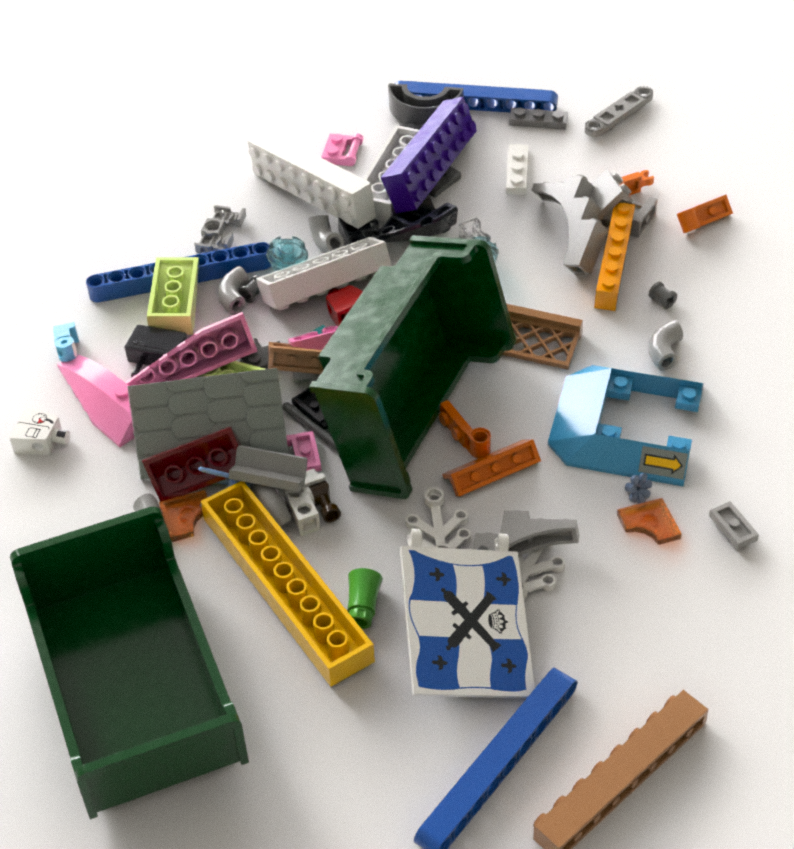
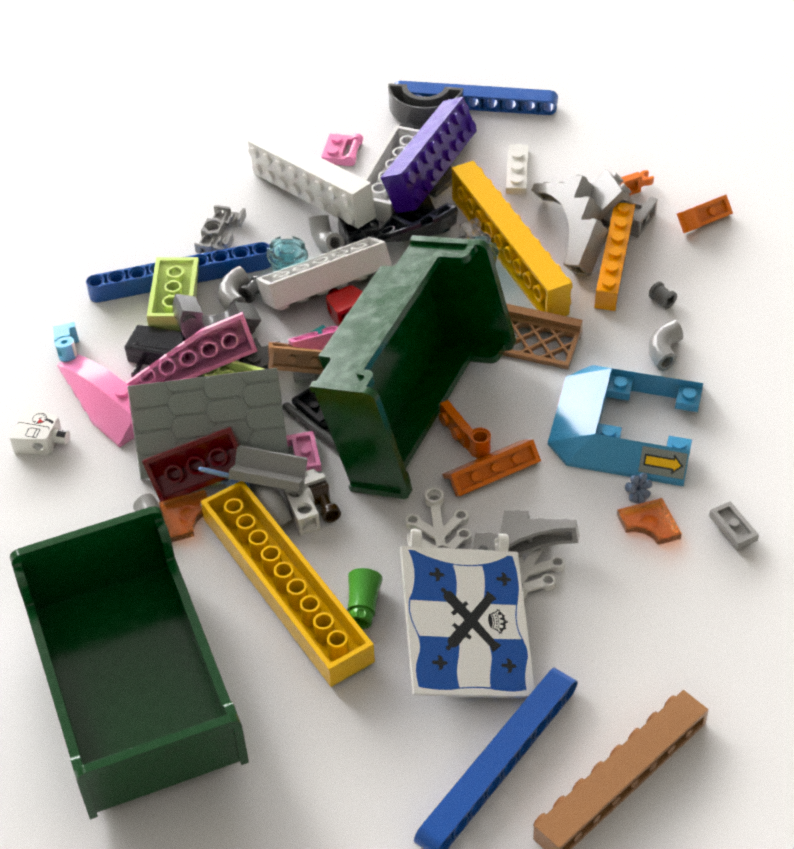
flat silver plate [509,108,568,130] -> none
light grey piece [584,86,653,137] -> none
none -> dark grey brick [173,294,261,339]
none -> yellow brick [452,161,573,316]

